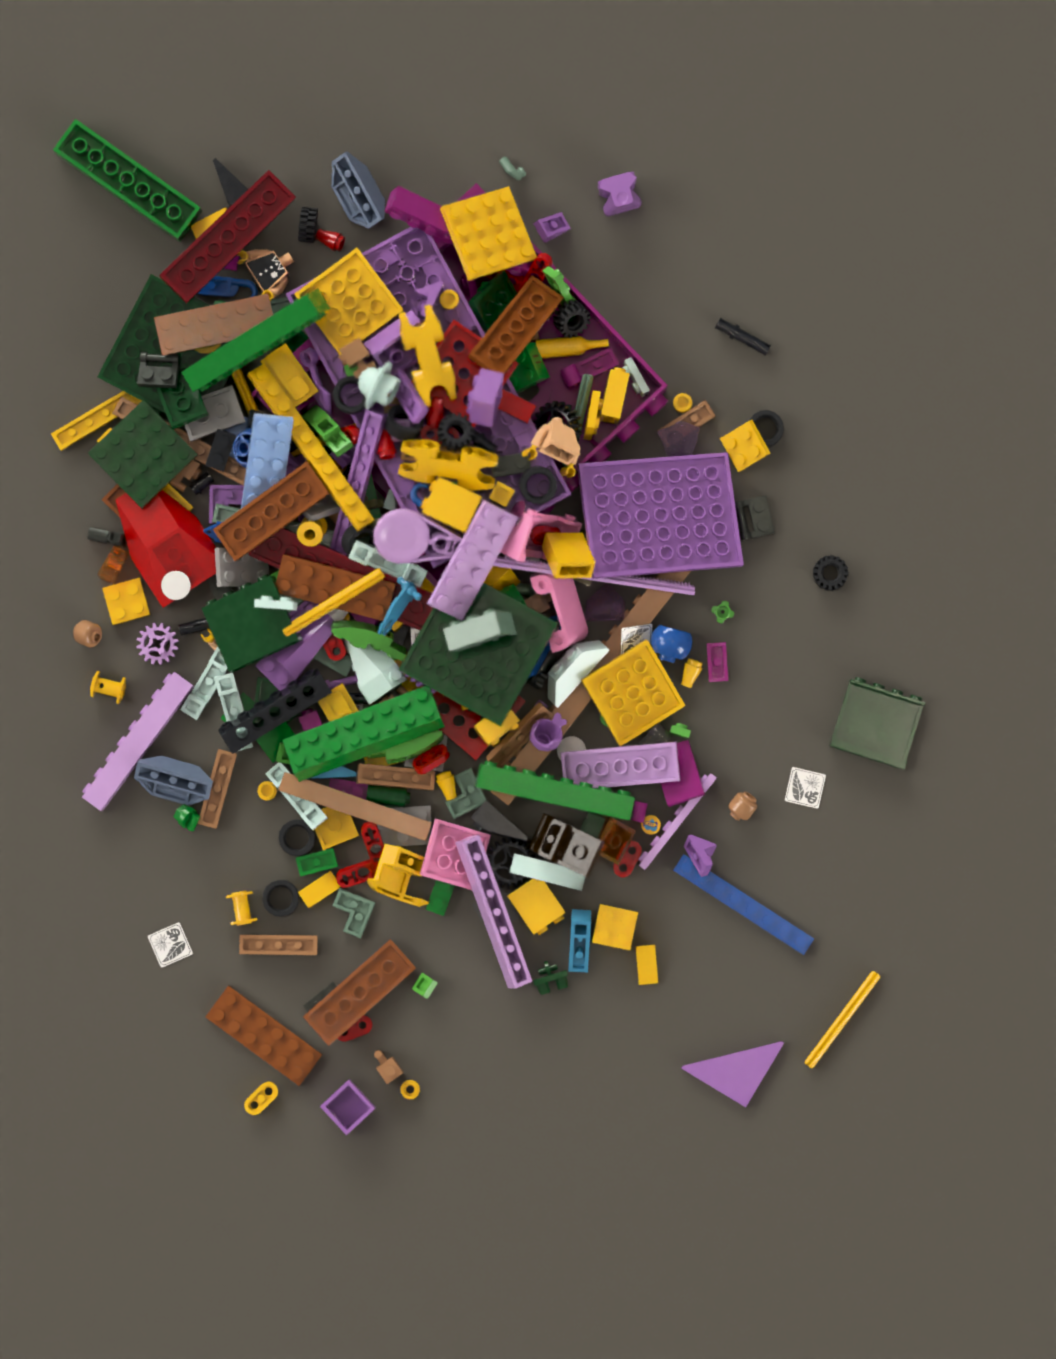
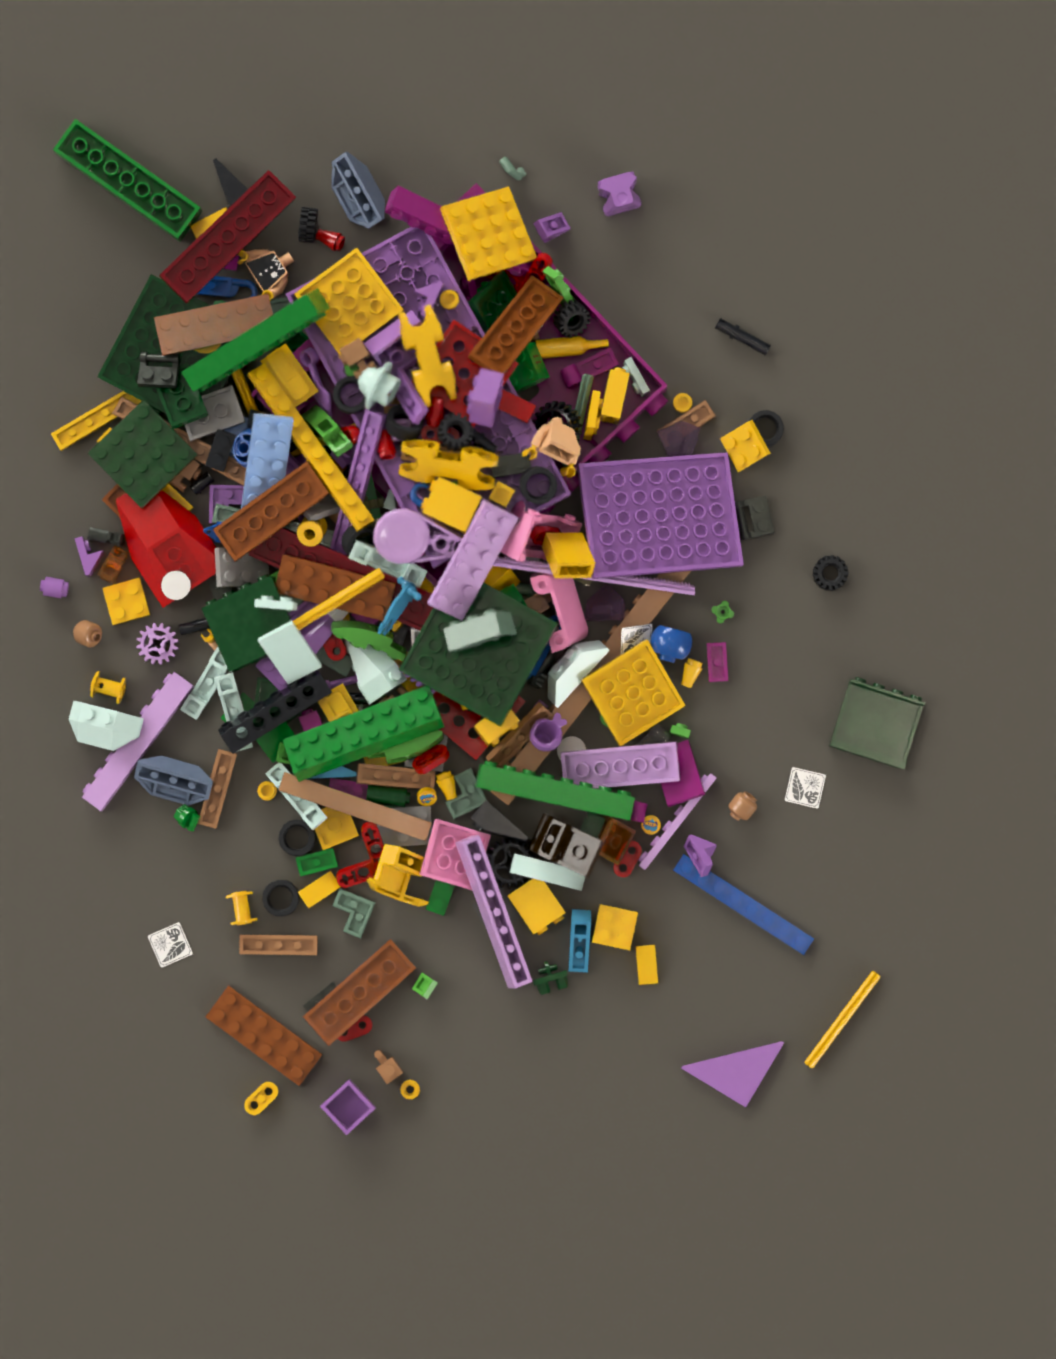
none -> medium lavender brick [40,577,69,599]
none -> light aqua wedge [69,701,144,751]
none -> medium lavender slope [74,536,104,577]
none -> light aqua tile [258,621,322,685]
none -> yellow tile [417,787,437,806]

